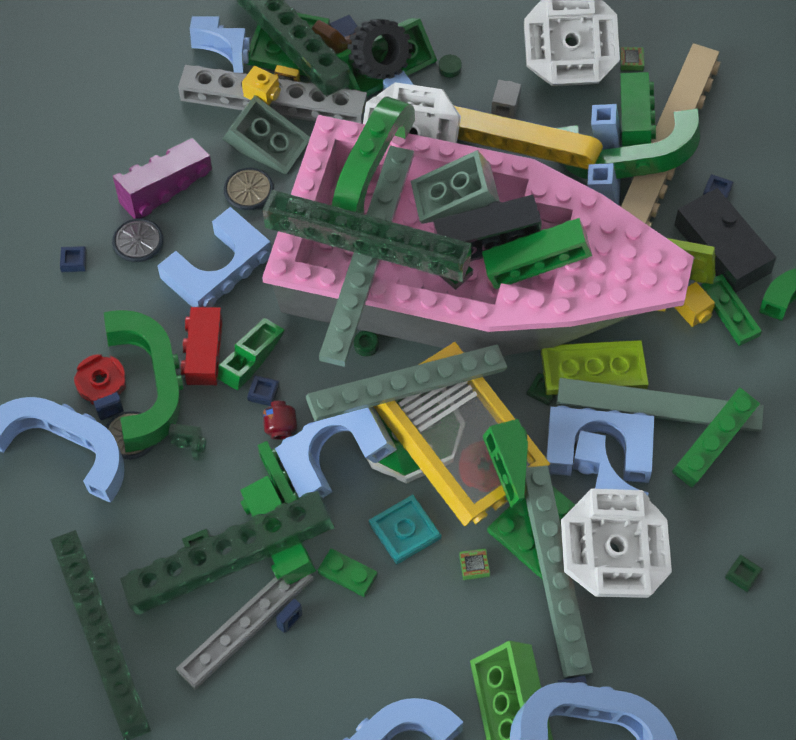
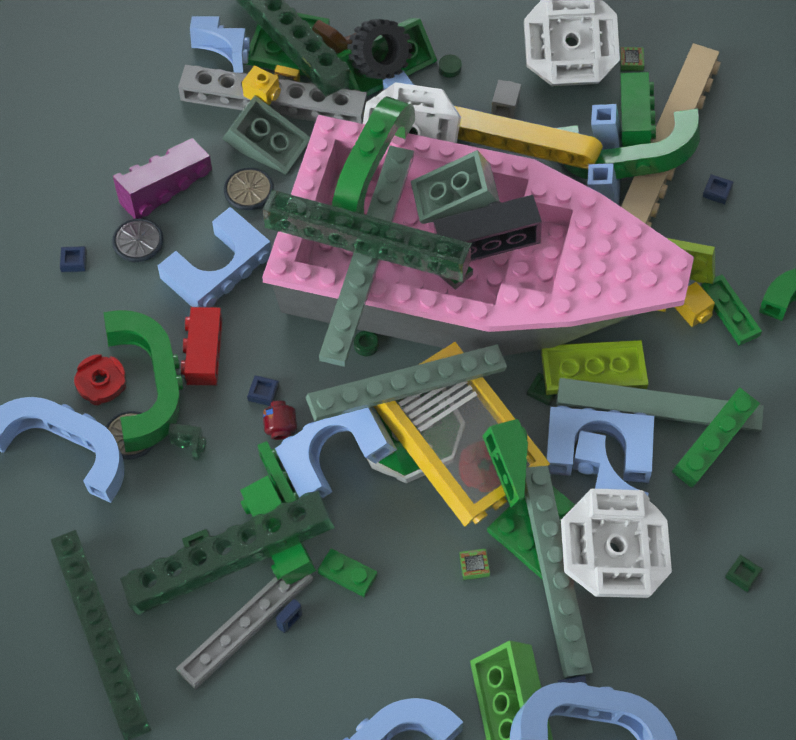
dark blue tile [93,392,124,420] -> none
green slope [217,318,285,391] -> none
dark blue tile [329,15,357,37] -> none
teal tile [368,494,441,565] -> none
green brick [482,218,592,290] -> none
black brick [674,188,777,293] -> none

